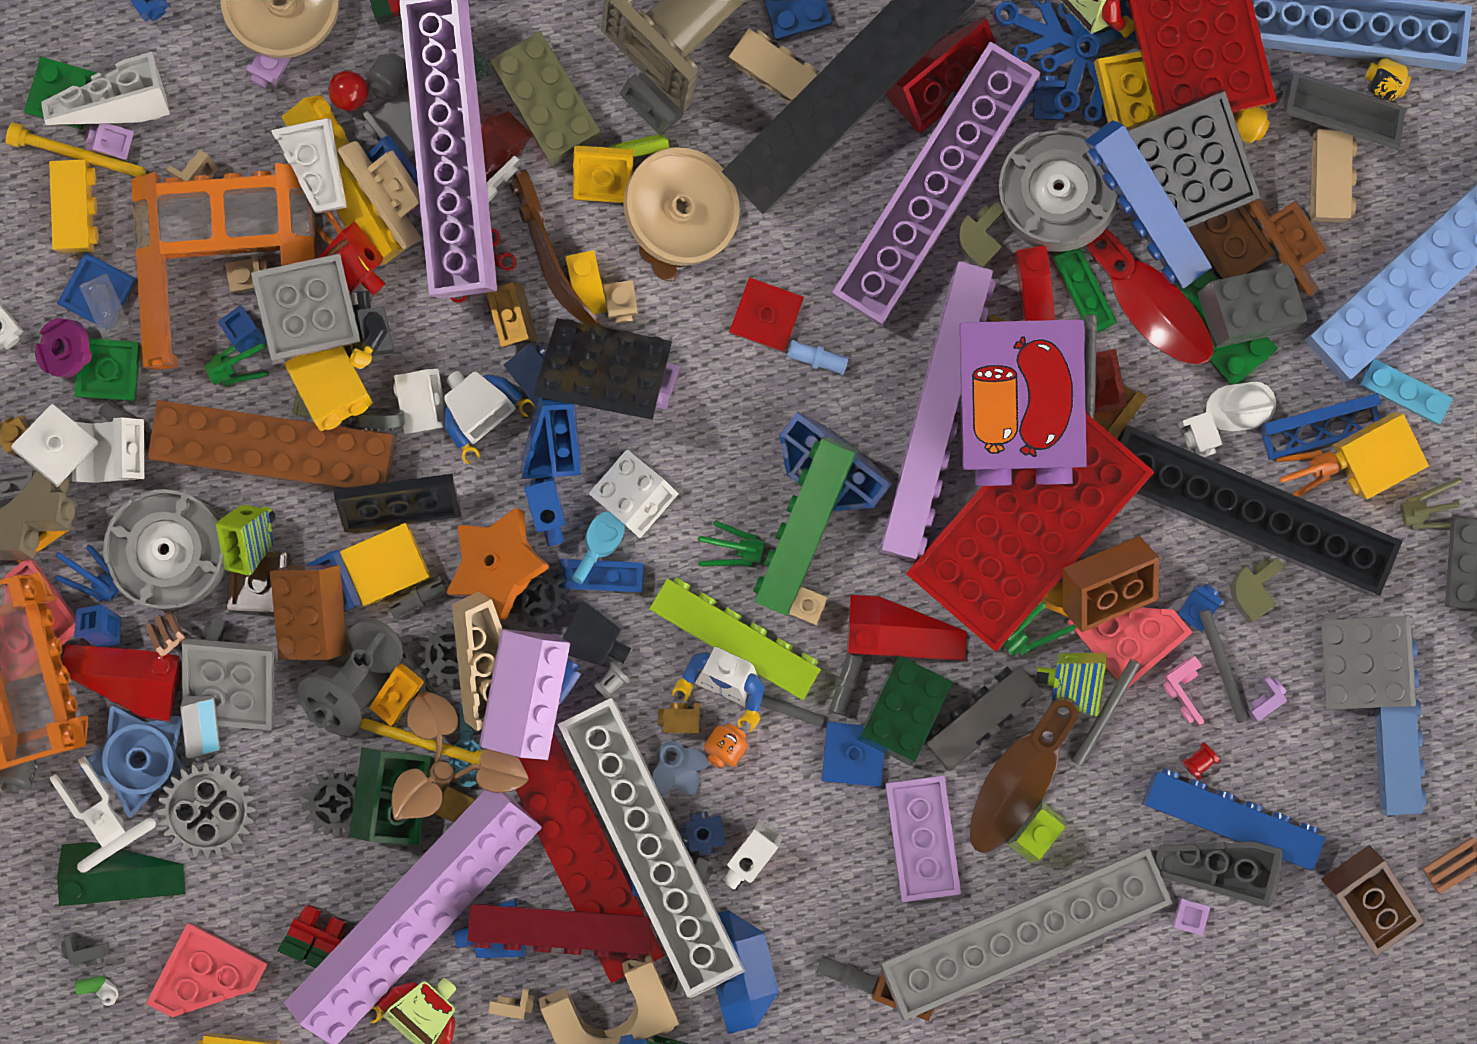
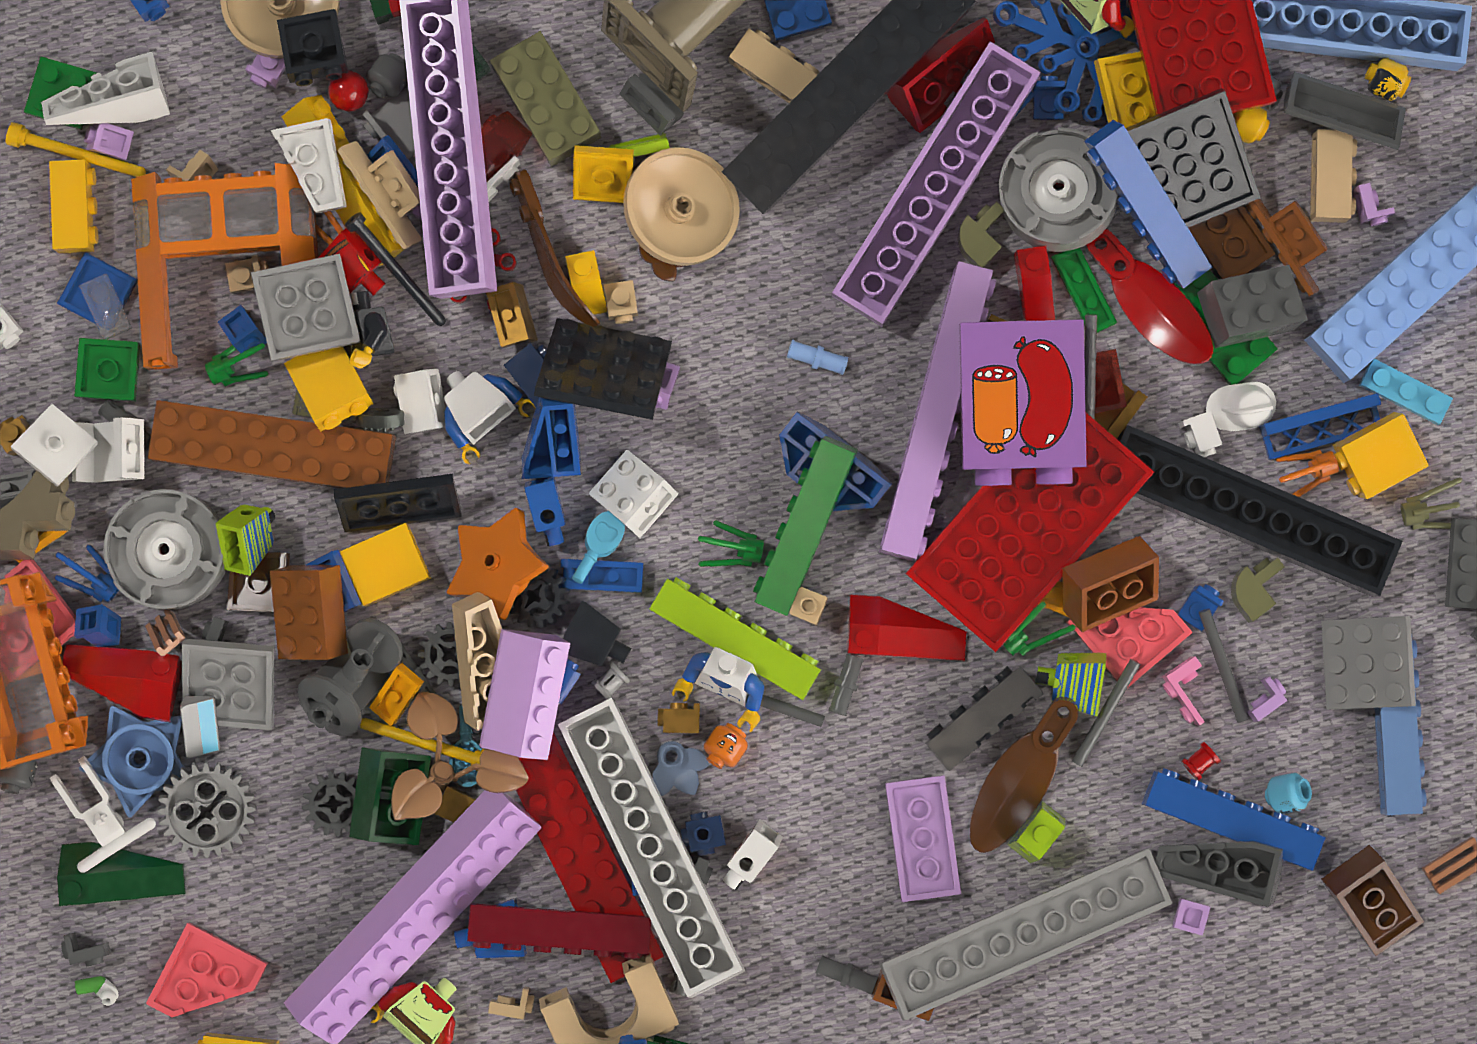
magenta plate [35,318,92,378] -> none
red hips [277,904,347,968] -> none
dark grey pin [387,576,448,619] -> none
blue wedge [716,910,779,1034] -> none
red plate [729,277,804,353] -> none
blue plate [821,722,884,787] -> none
dark green brick [857,655,953,766] -> none
none -> black plate [277,9,348,86]
none -> black bar [344,212,446,326]
none -> medium azure head [1265,773,1312,814]
none -> lavender bracket [1352,183,1395,227]

